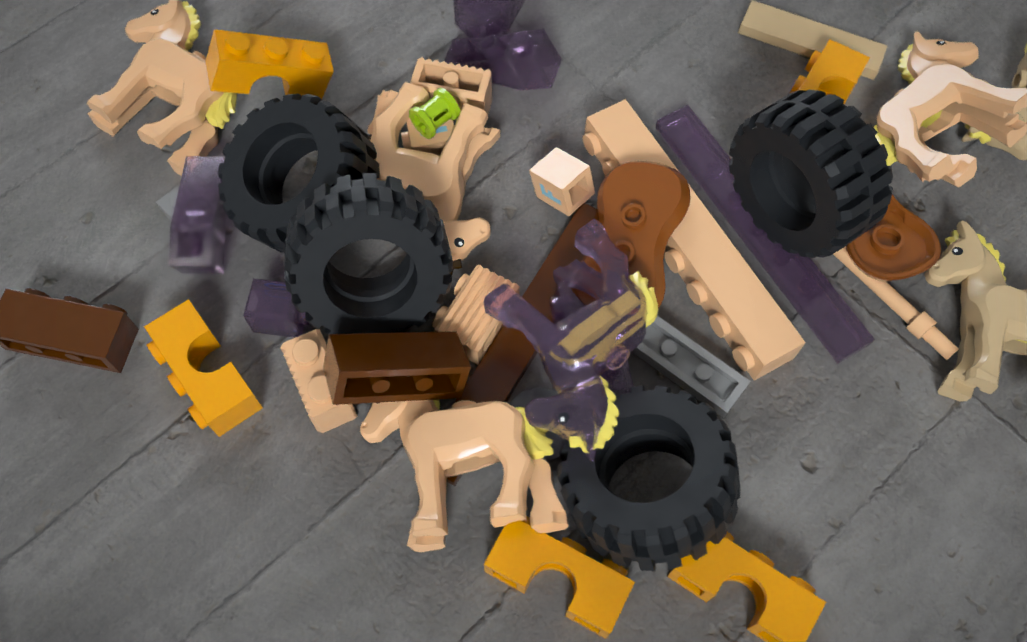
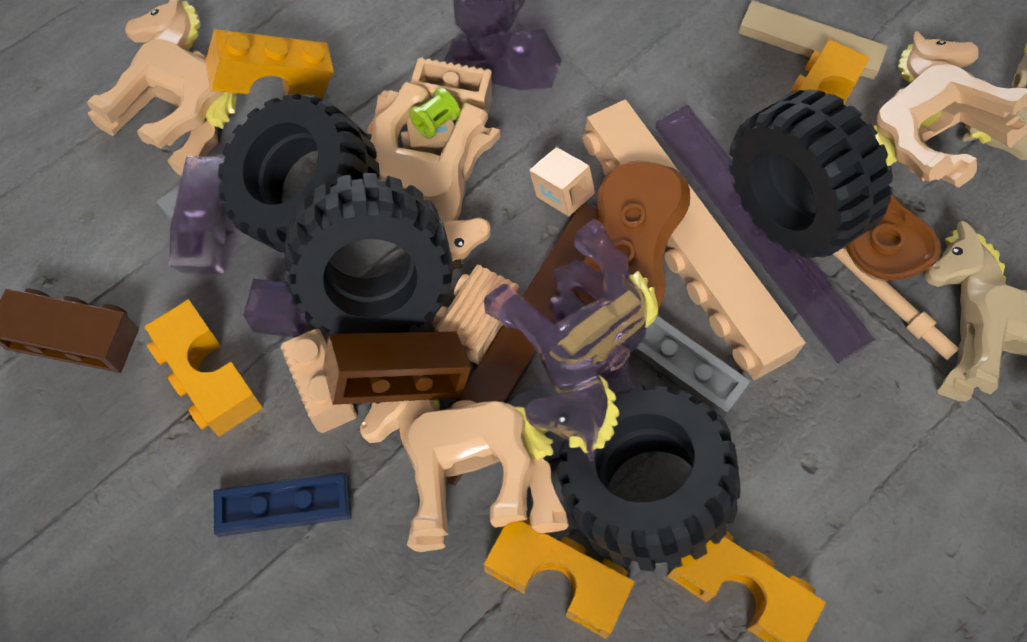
none -> dark blue tile [213,472,351,537]

